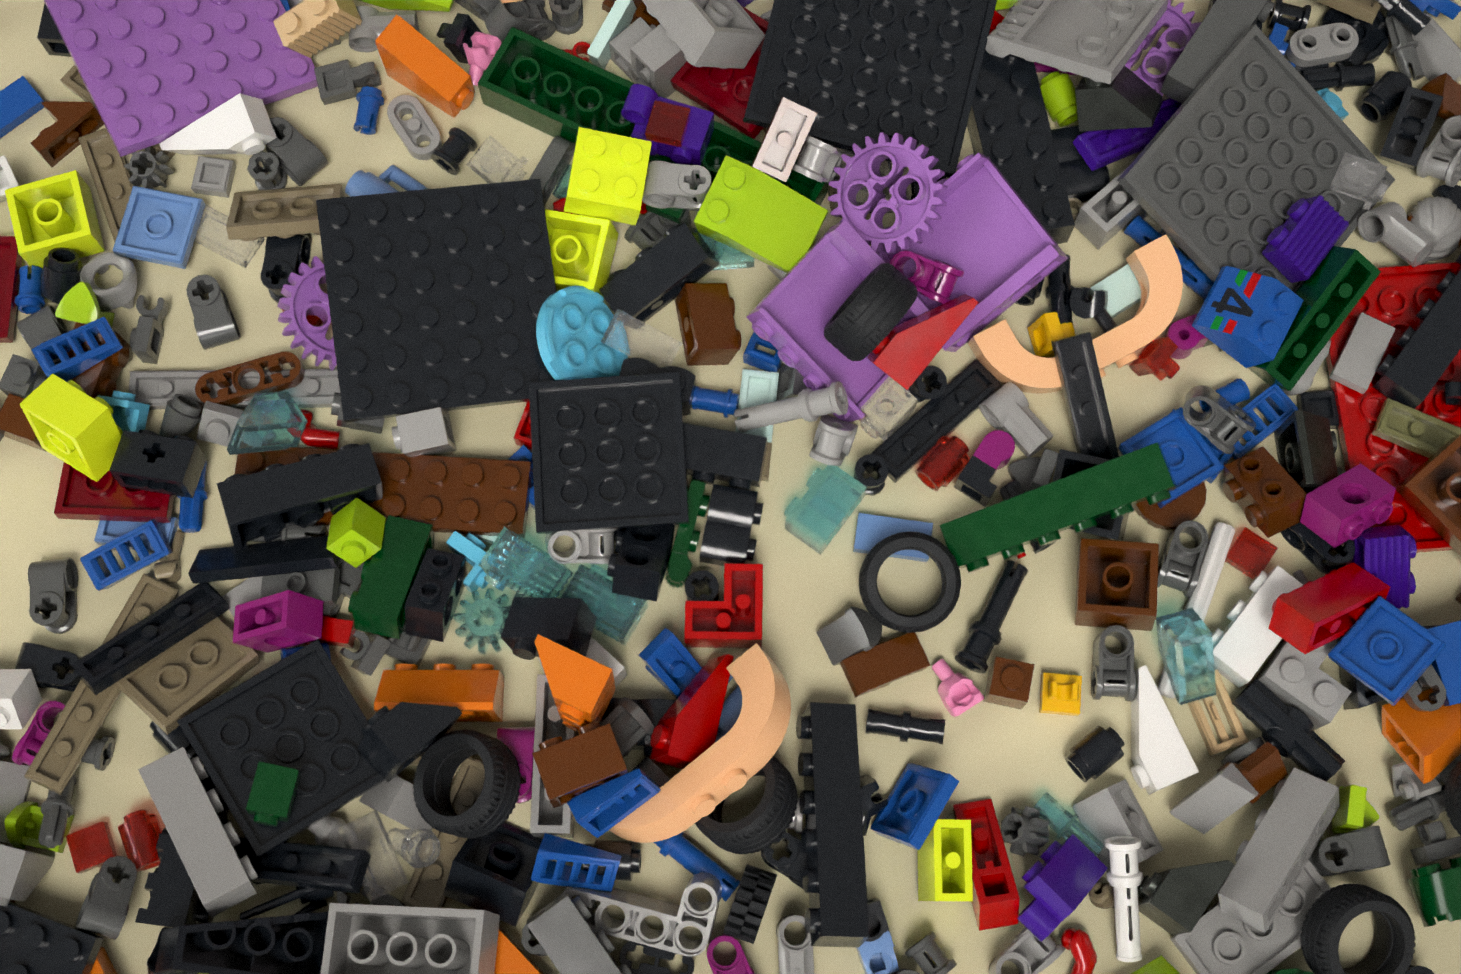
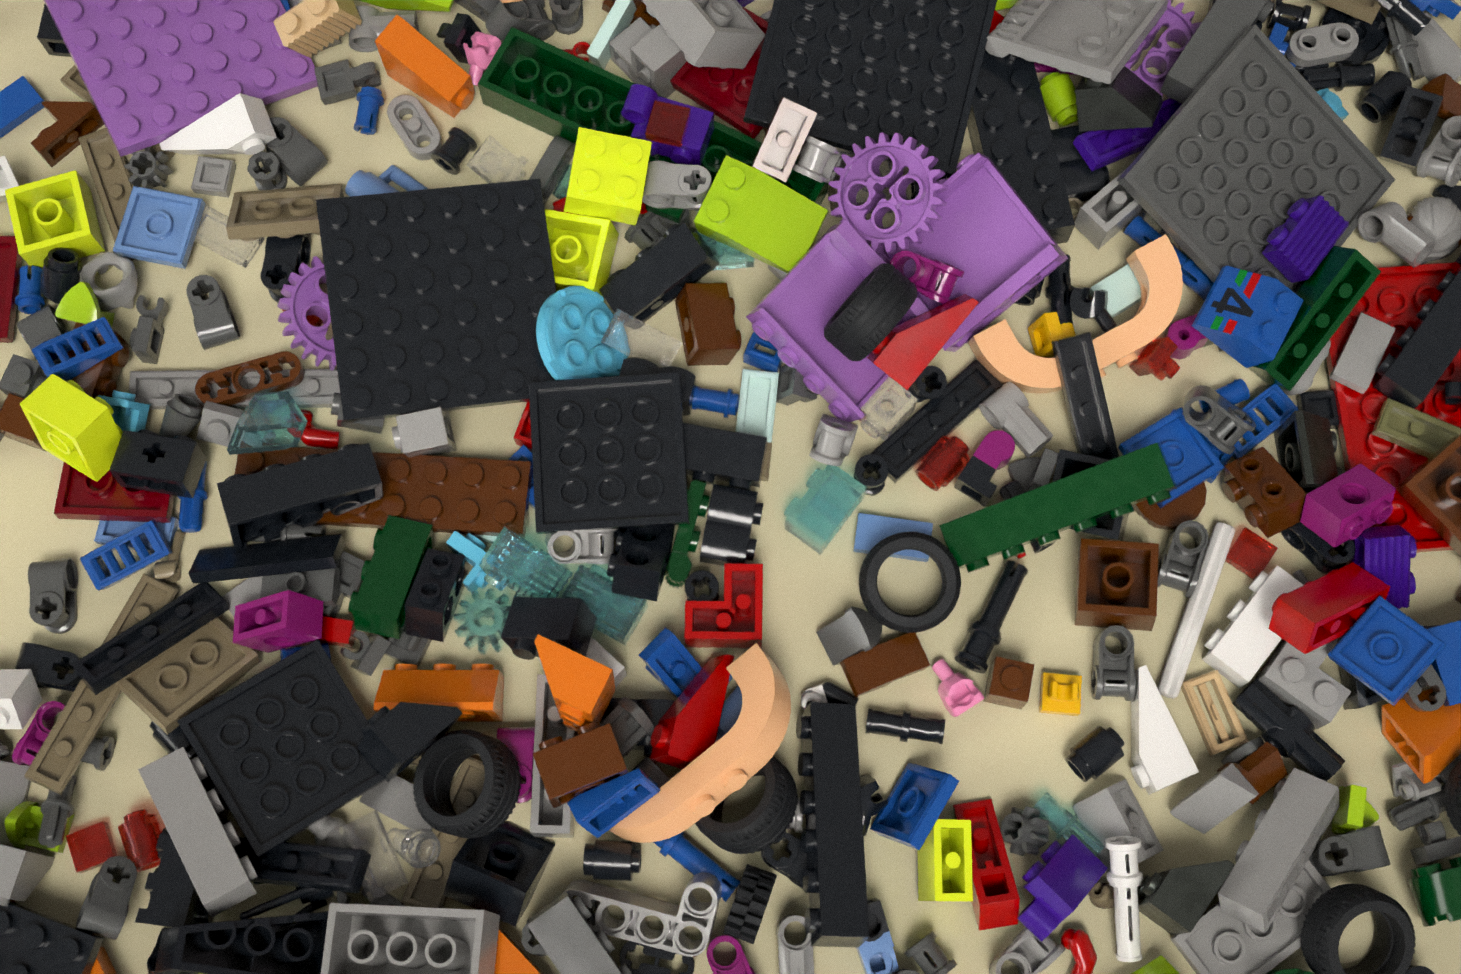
dark green brick [246,761,301,827] -> none
lime brick [326,498,386,568] -> none
blue slope [531,833,622,892] -> none
light grey pin [734,381,848,432] -> none
clear light blue slope [1156,608,1216,705] -> none
clear bracket [1330,152,1390,211] -> none
none -> arm [801,682,859,710]

